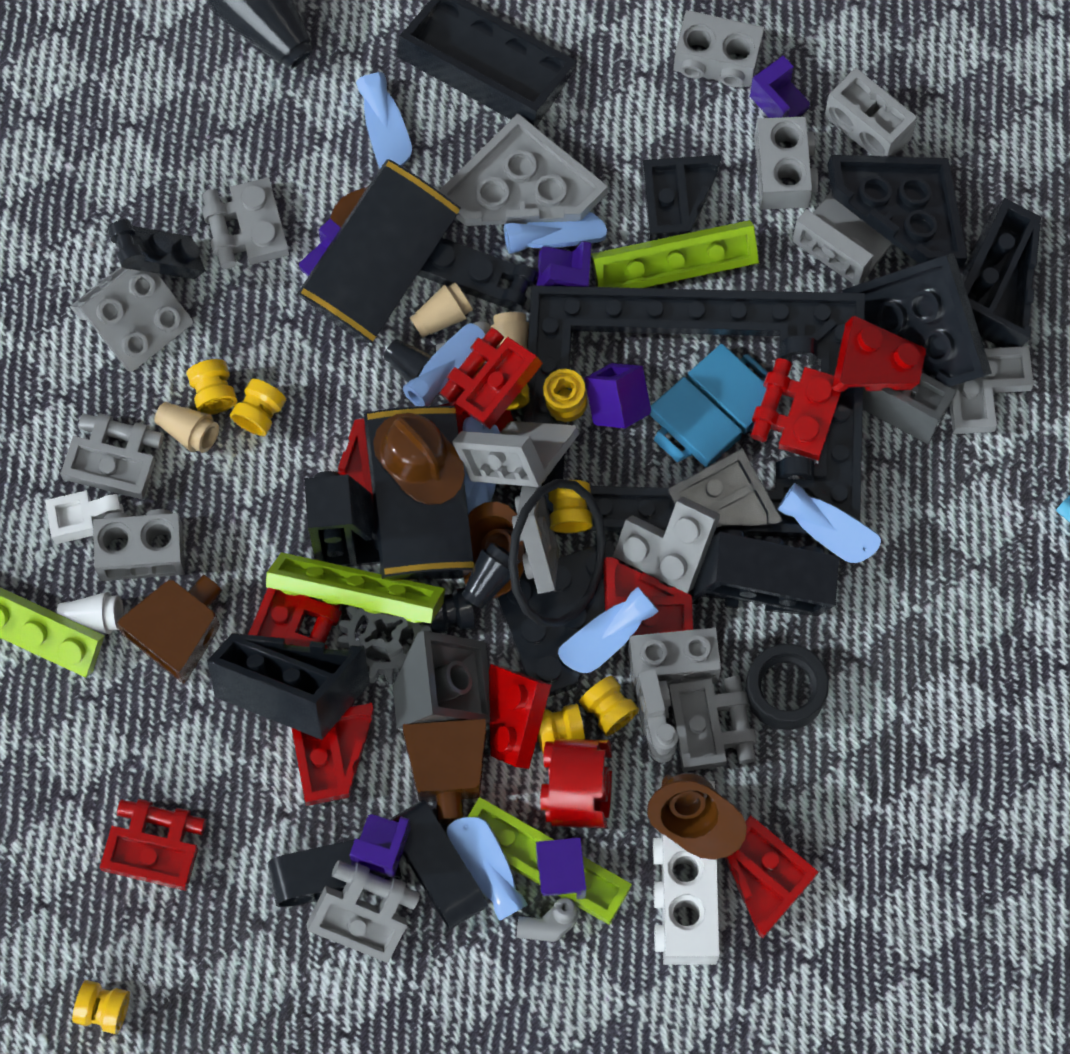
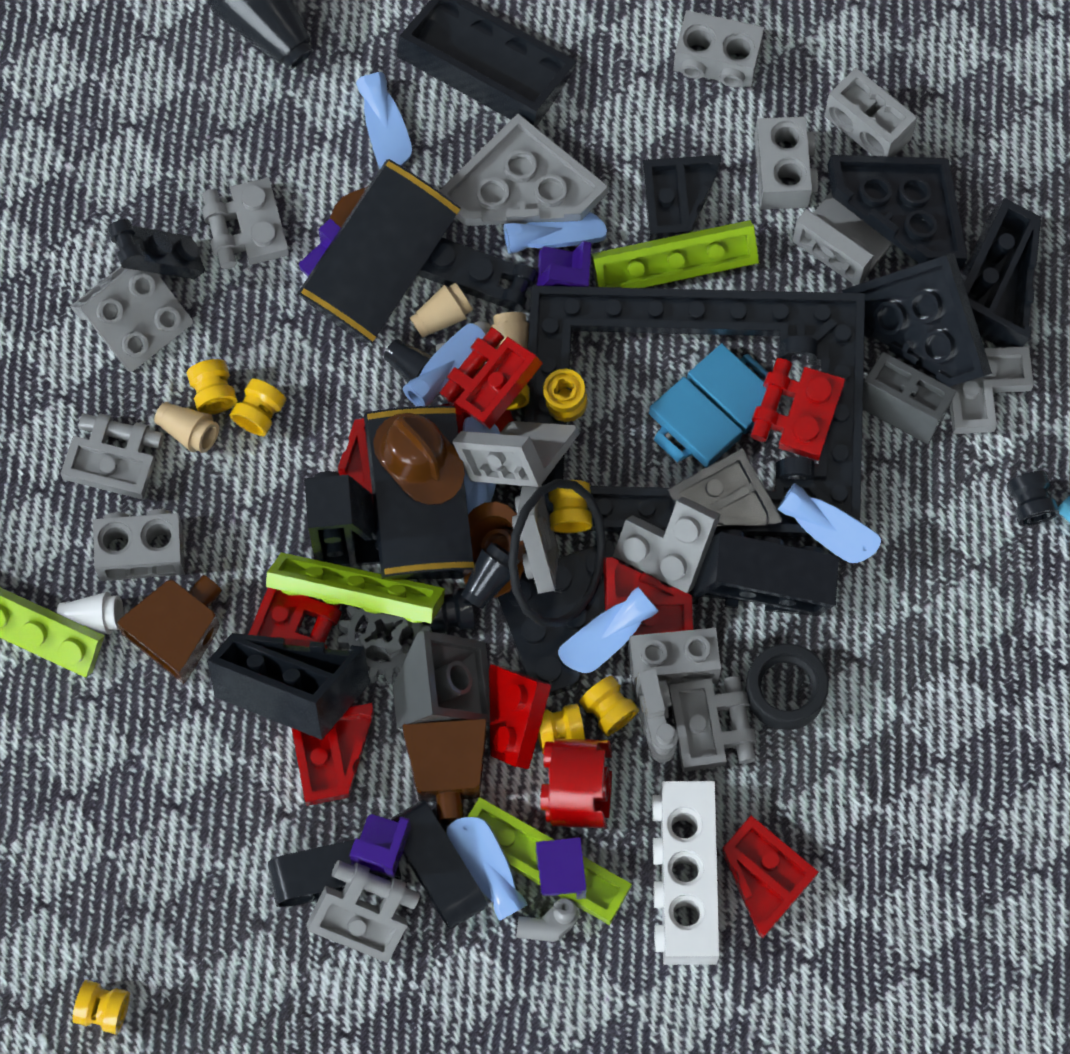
white plate [45,490,124,545] -> none
red plate [99,799,206,891] -> none
dark purple panel [584,363,651,428] -> none
reddish brown piece [647,773,747,860] -> none
dark purple panel [749,55,810,118] -> none
red wing [832,316,926,392] -> none
none -> black wheel [1007,471,1060,526]

